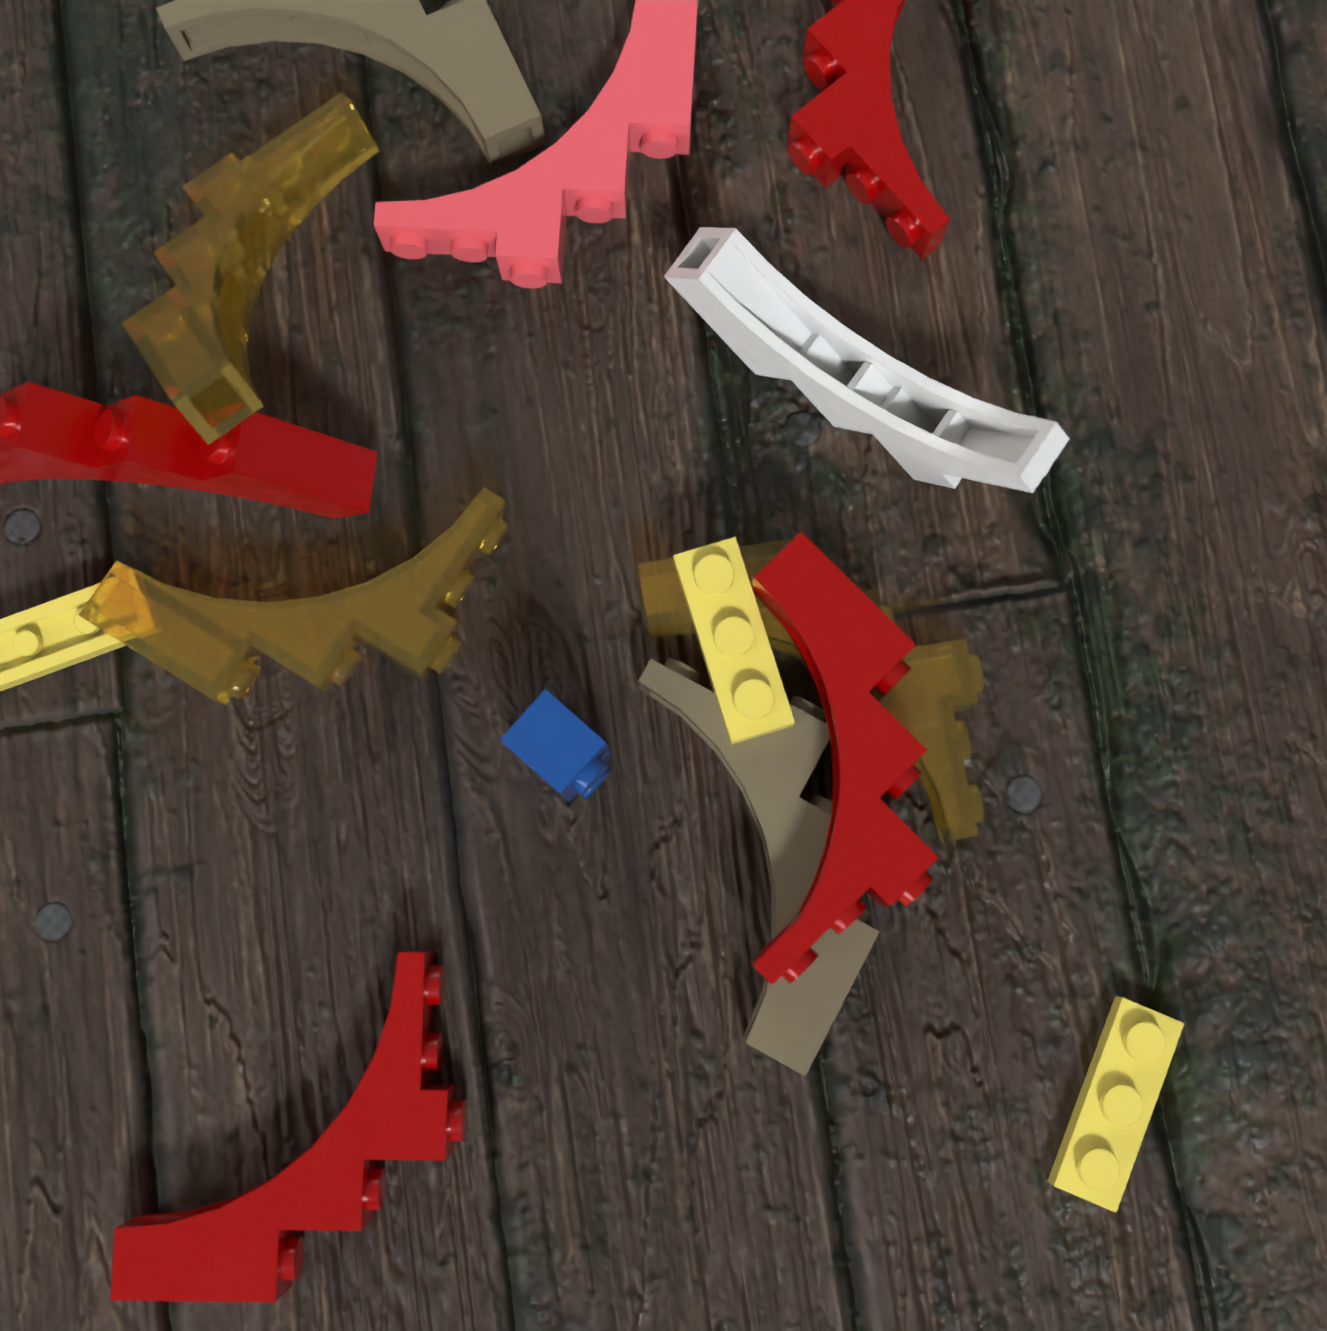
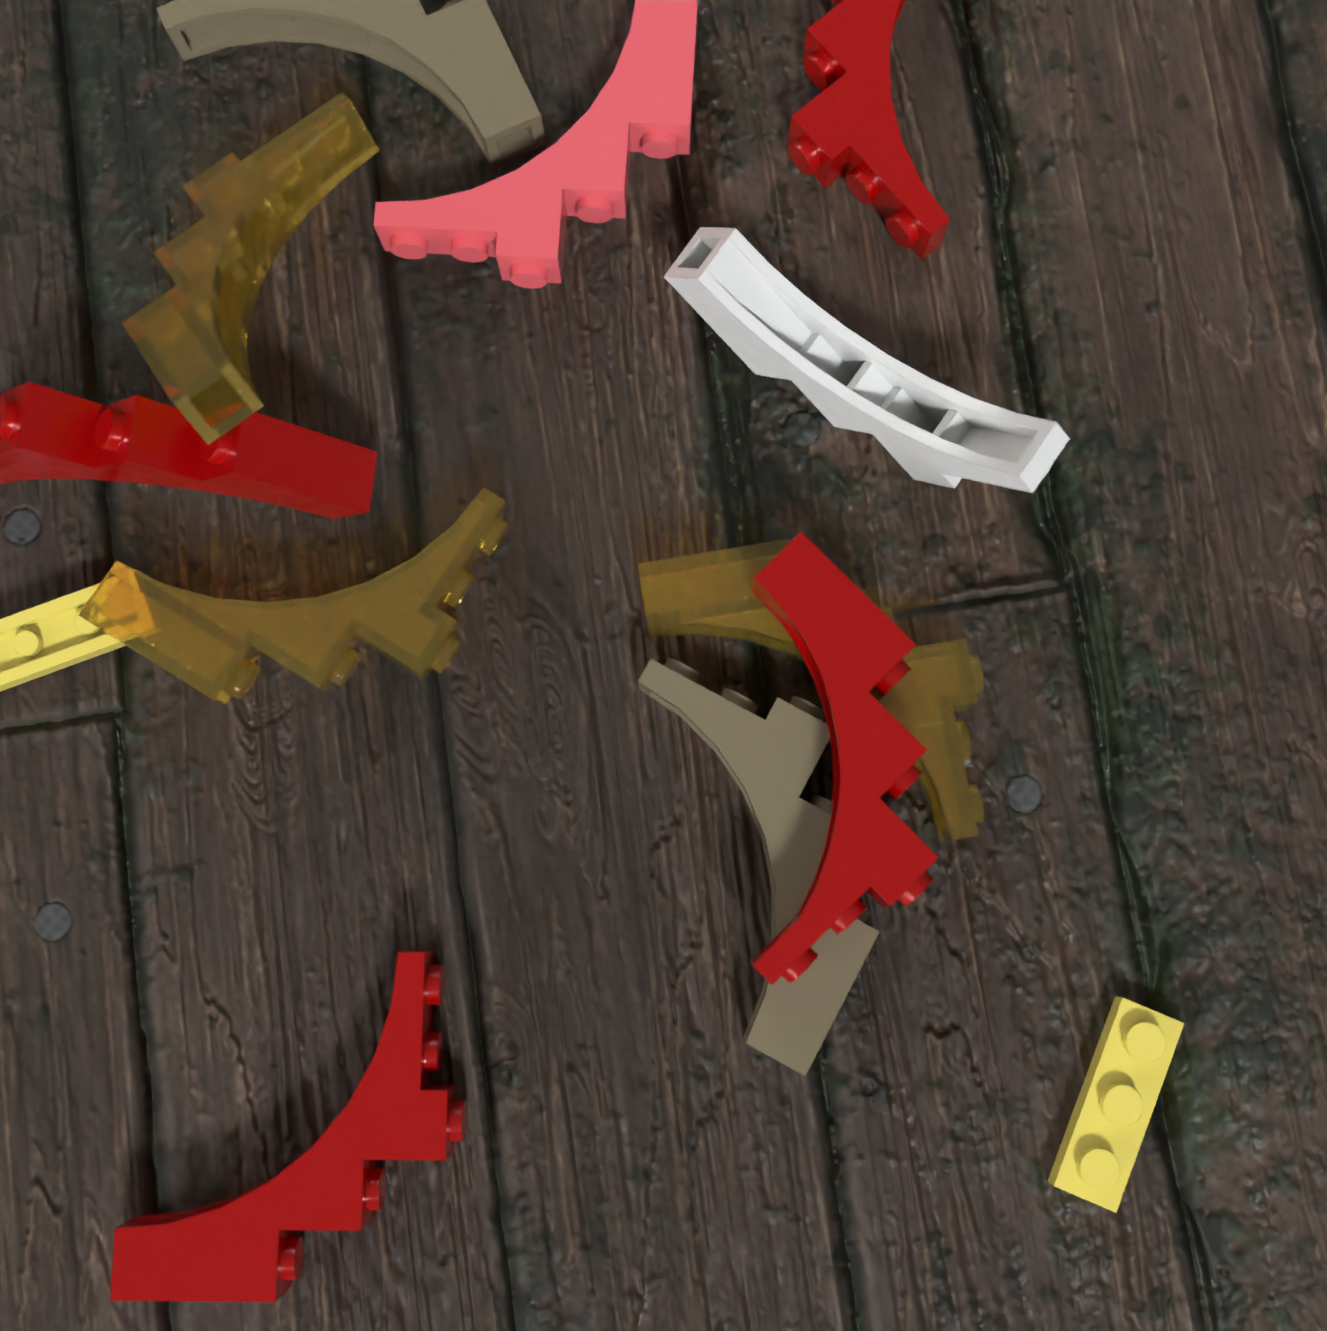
blue brick [500,689,611,803] -> none
light yellow plate [673,537,795,745] -> none

